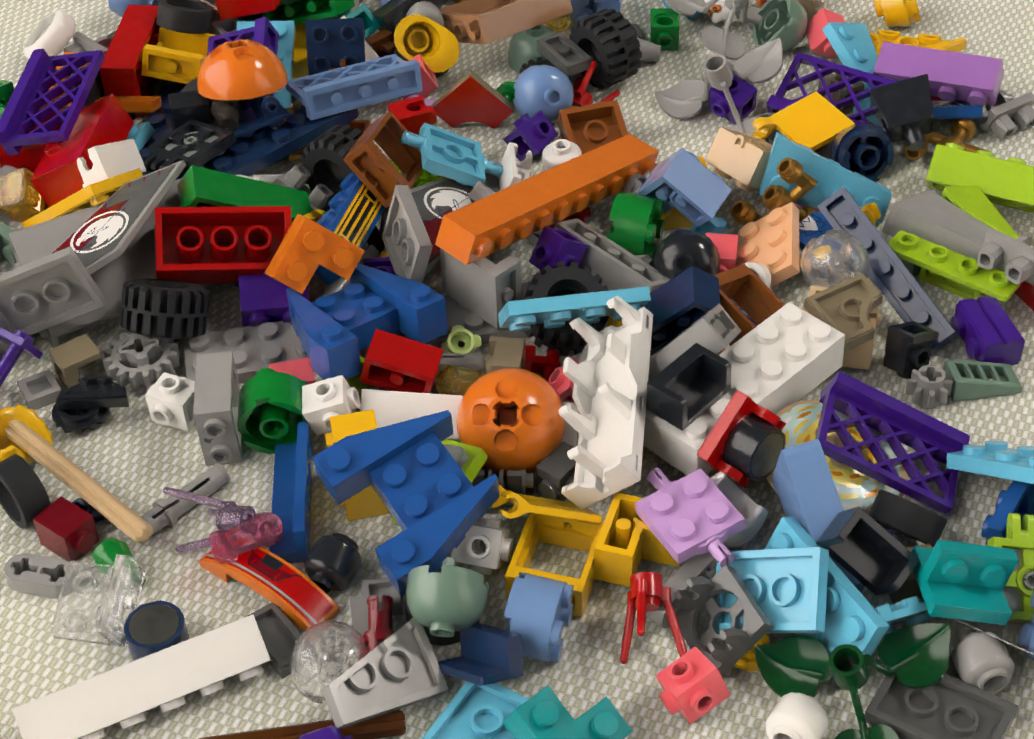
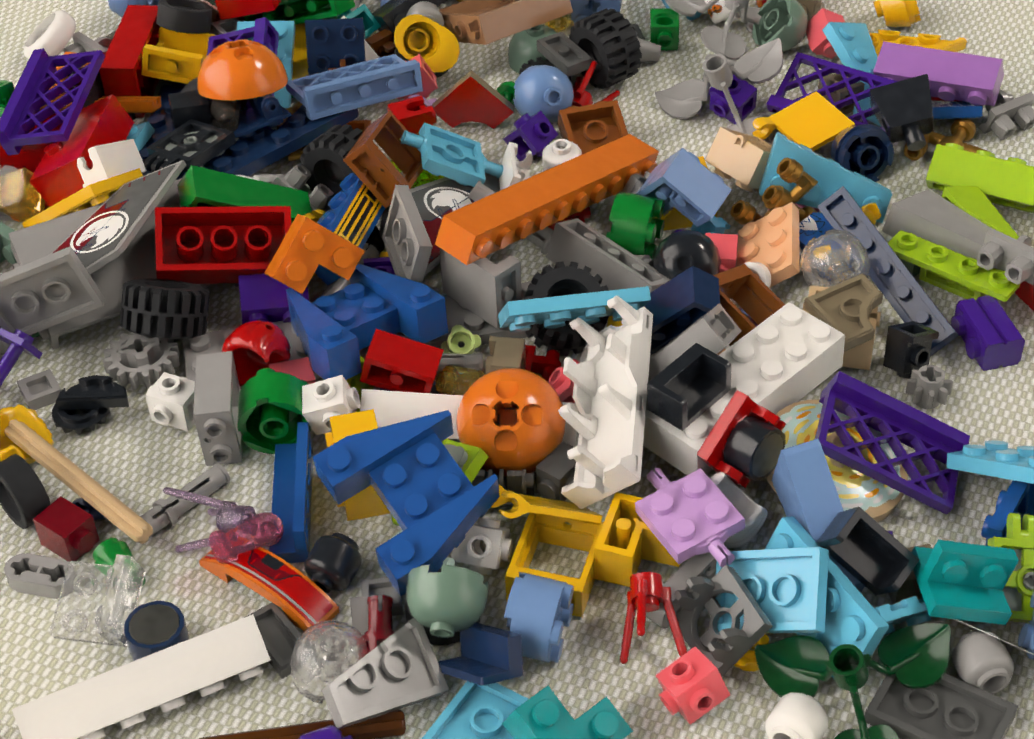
dark tan panel [48,334,101,390] -> none
dark purple brick [529,226,588,274] -> none
black tyre [868,489,948,547] -> none
sand green slope [943,359,1022,402] -> none
none -> red piece [222,320,291,386]

